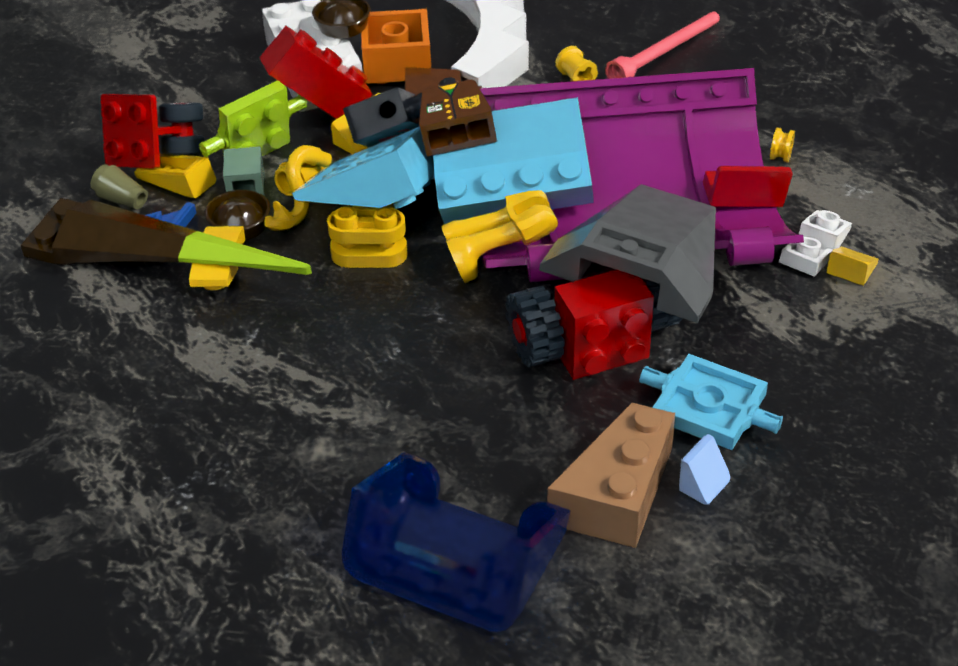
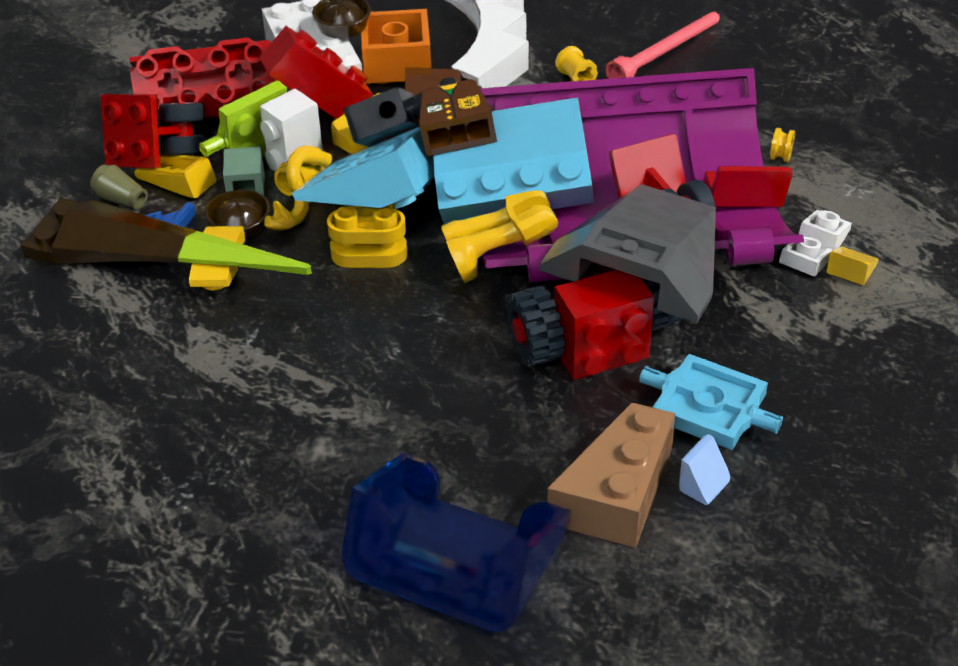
none -> red brick [130,37,277,126]
none -> white brick [260,89,323,171]
none -> plate [608,134,715,207]

